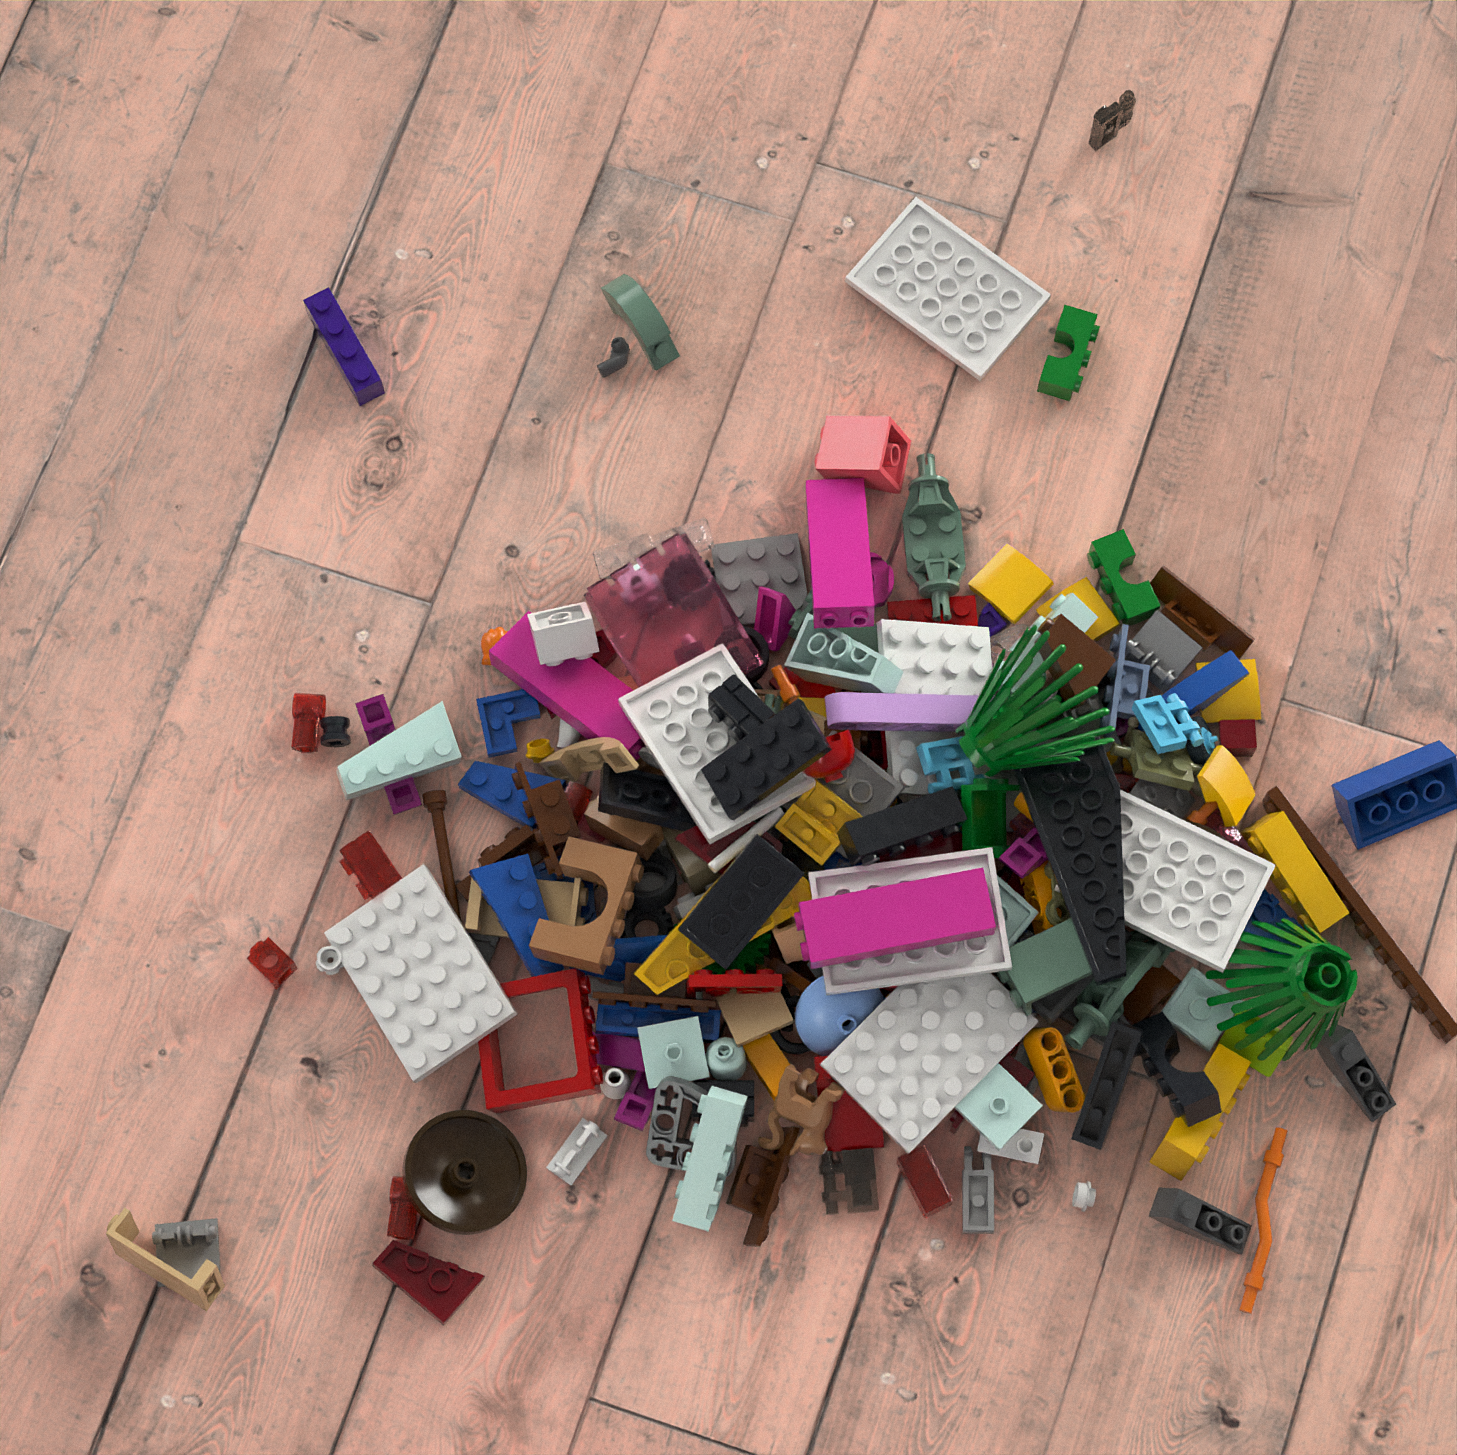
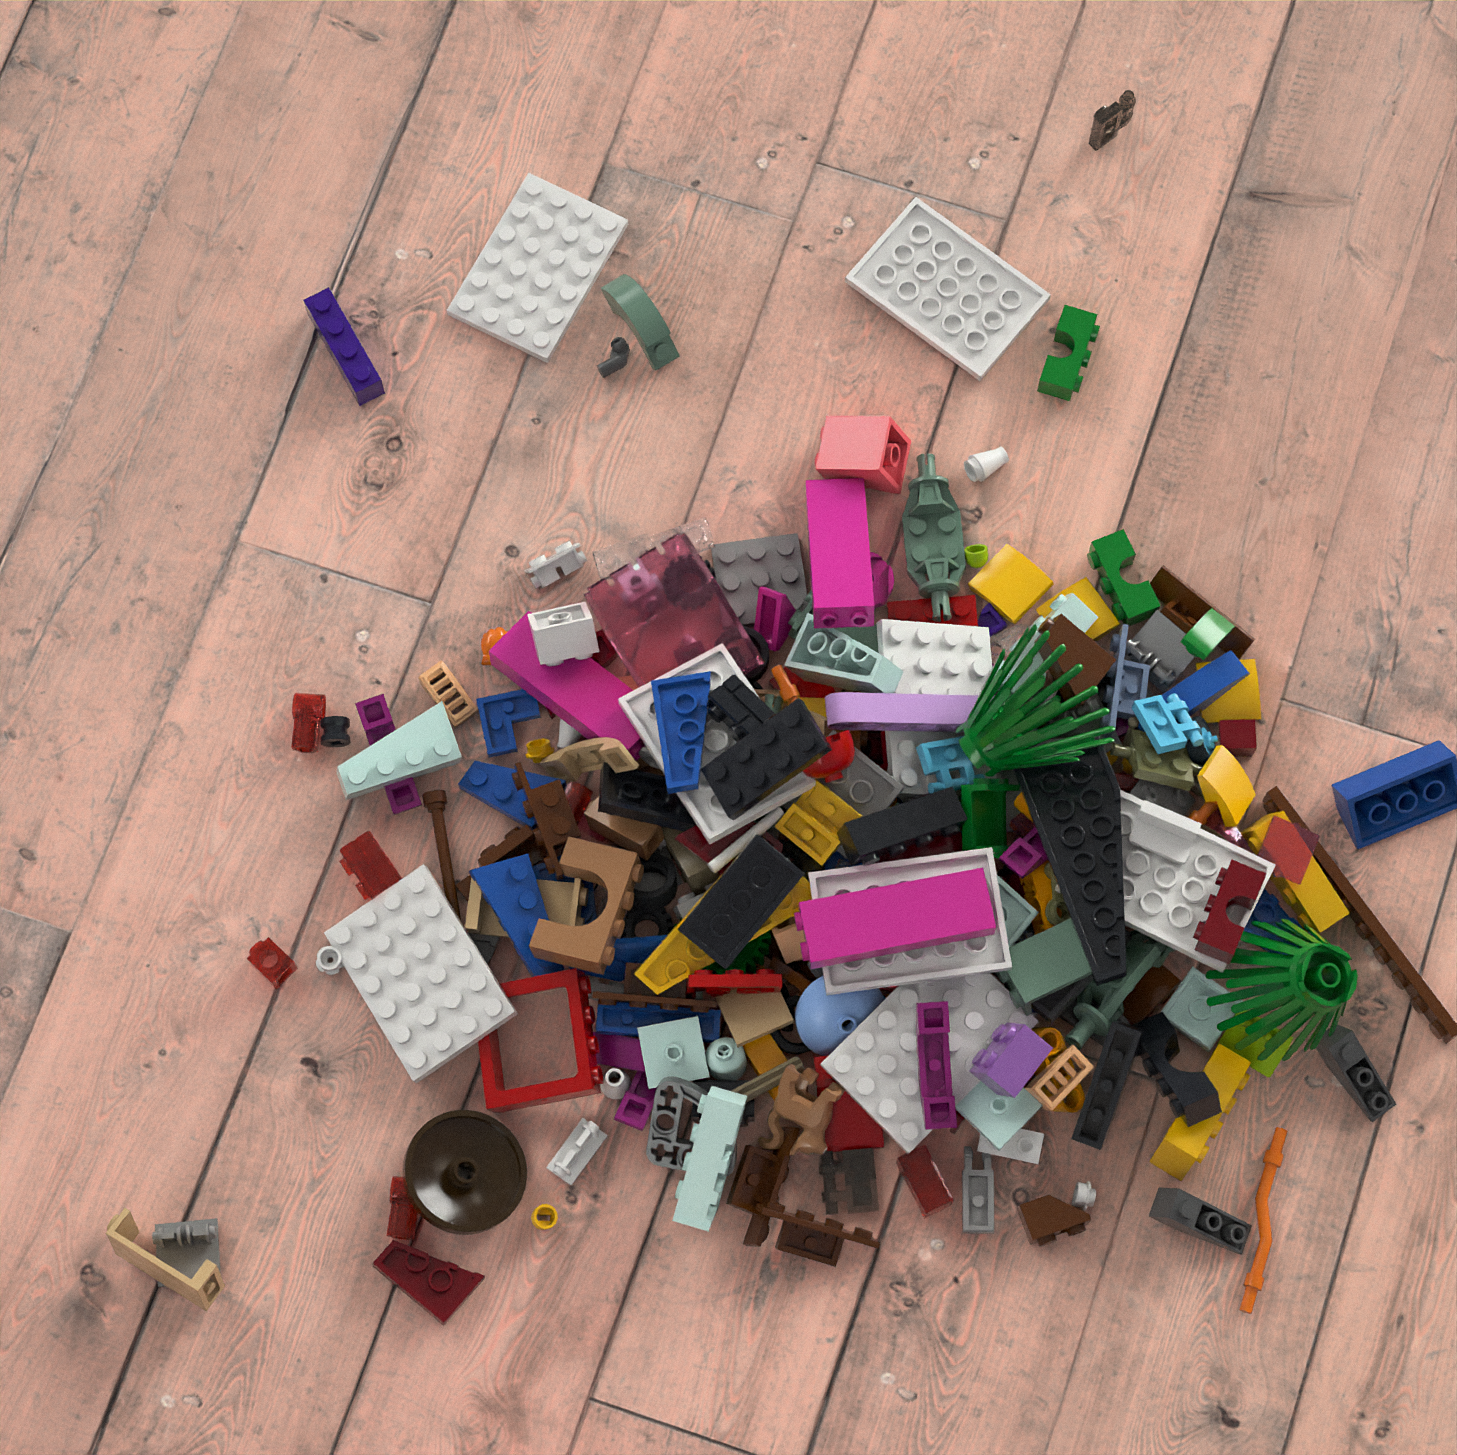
none -> light nougat slope [418,661,479,728]
none -> white plate [447,172,628,363]
none -> white hinge [524,541,587,589]
none -> yellow hinge [531,1204,558,1230]
none -> blue wing [651,671,712,794]
none -> dark tan axle [731,1057,805,1102]
none -> reddish brown bracket [755,1200,880,1267]
none -> magenta slope [916,1001,957,1130]
none -> white cone [964,447,1009,482]
none -> lime hinge [964,544,989,569]
none -> medium lavender brick [969,1022,1053,1098]
none -> reddish brown slope [1017,1195,1091,1247]
none -> light nougat slope [1025,1045,1094,1111]
none -> white panel [1128,800,1201,865]
none -> slope [1180,608,1235,660]
none -> dark red arch [1193,860,1267,964]
none -> clear pink piece [1257,815,1320,885]

